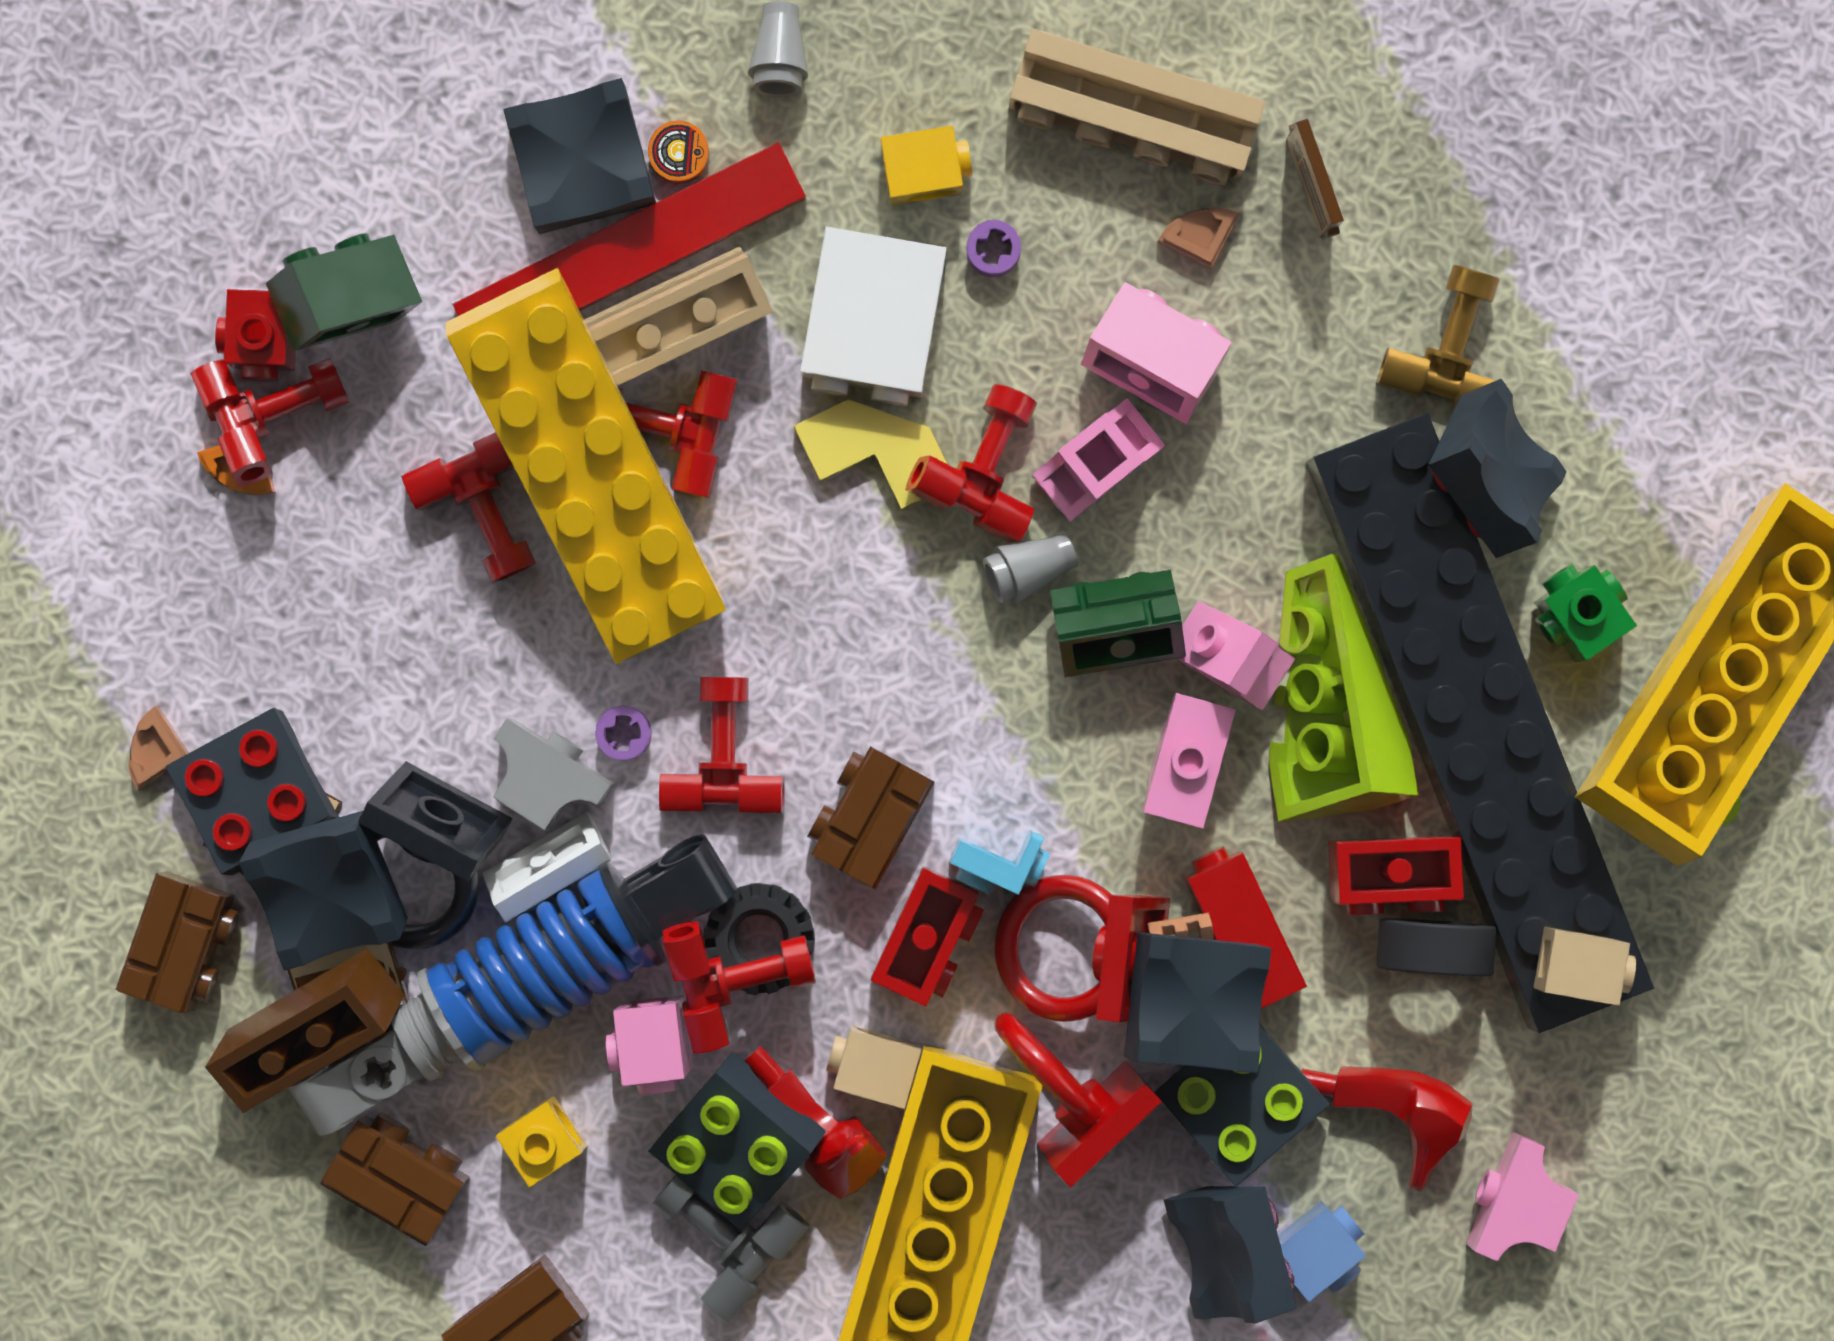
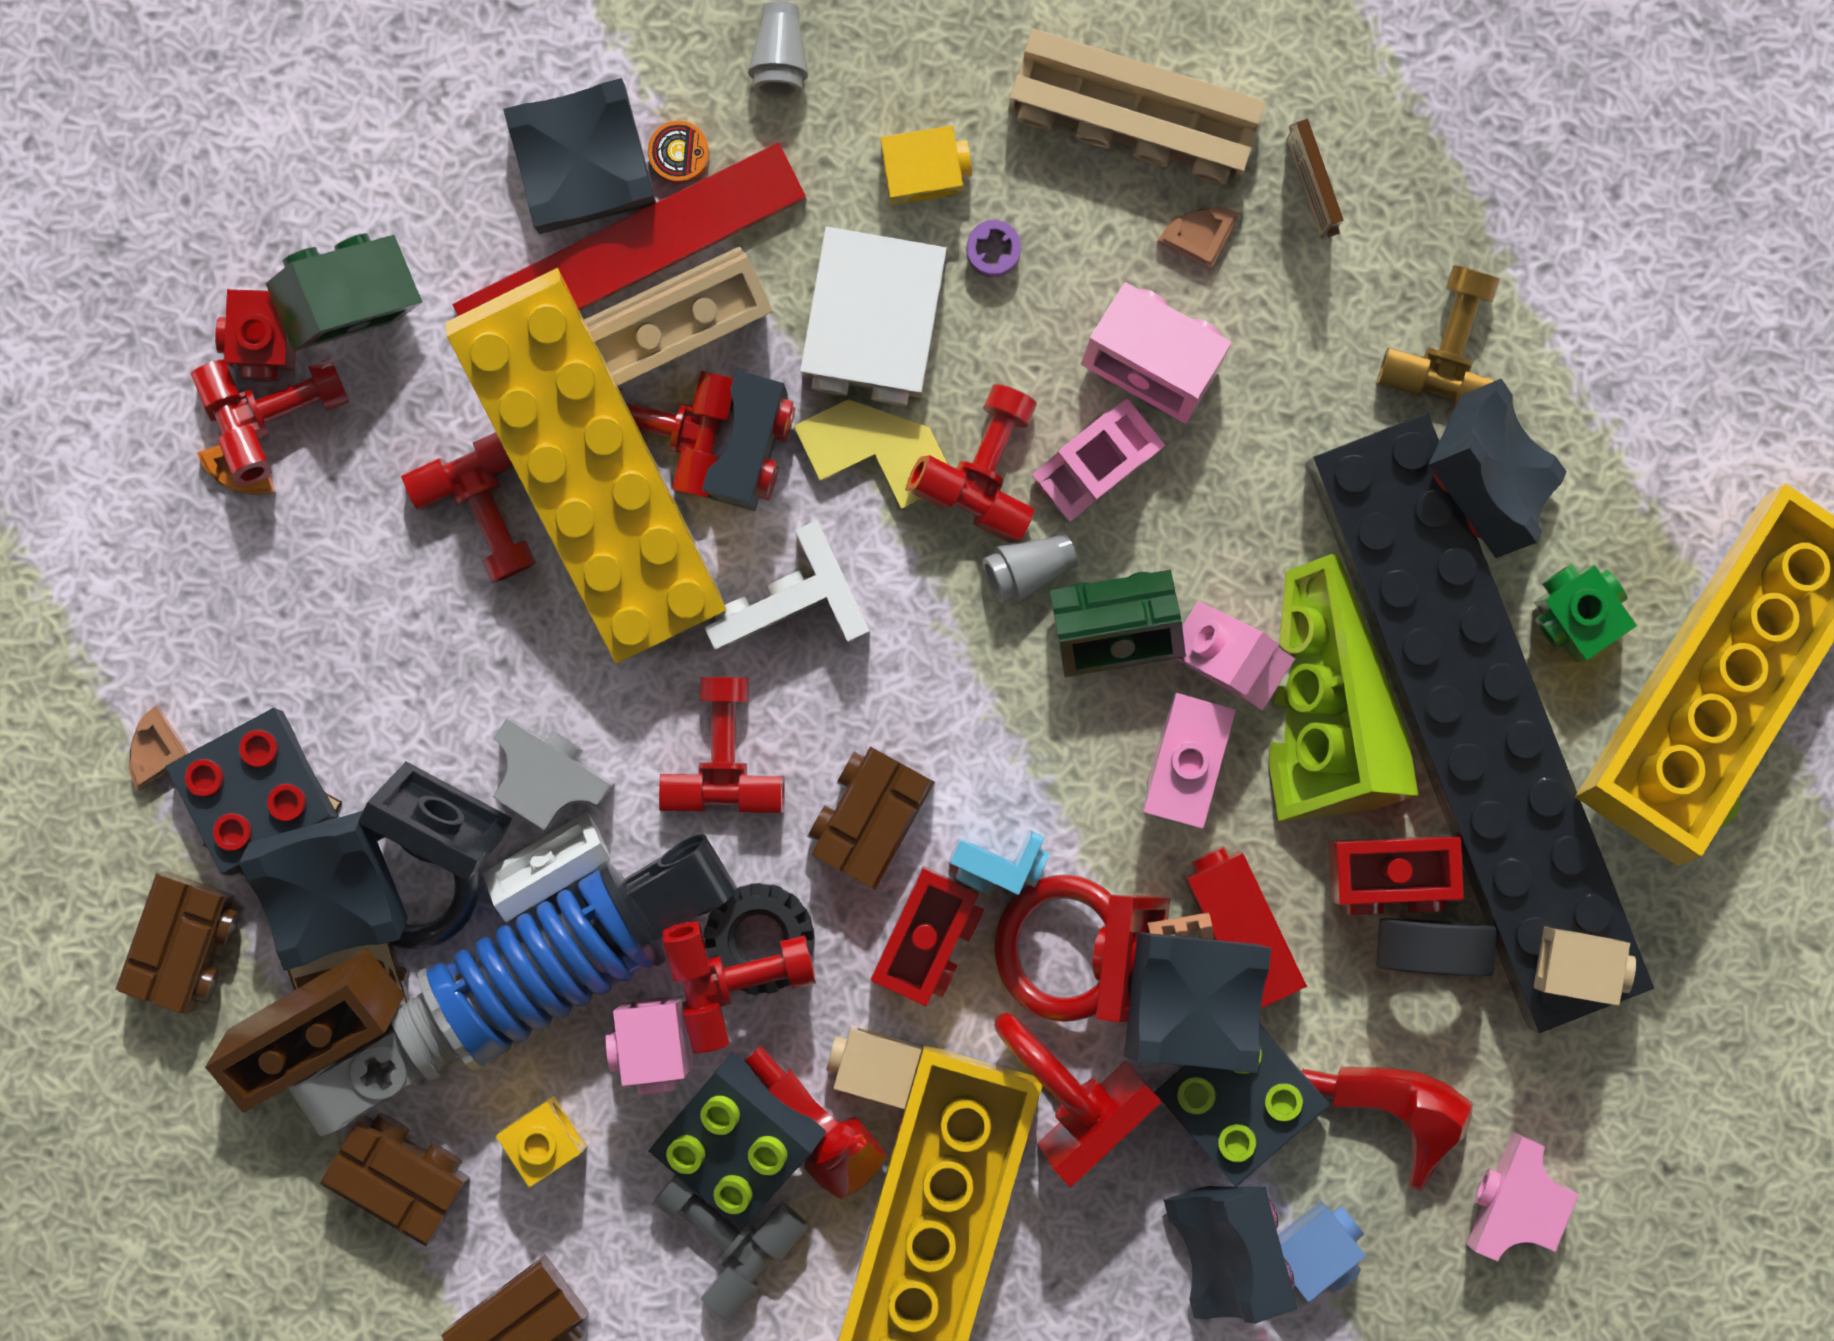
medium lavender bush [595,706,652,761] -> none
none -> black brick [702,370,796,511]
none -> white bracket [704,520,870,651]

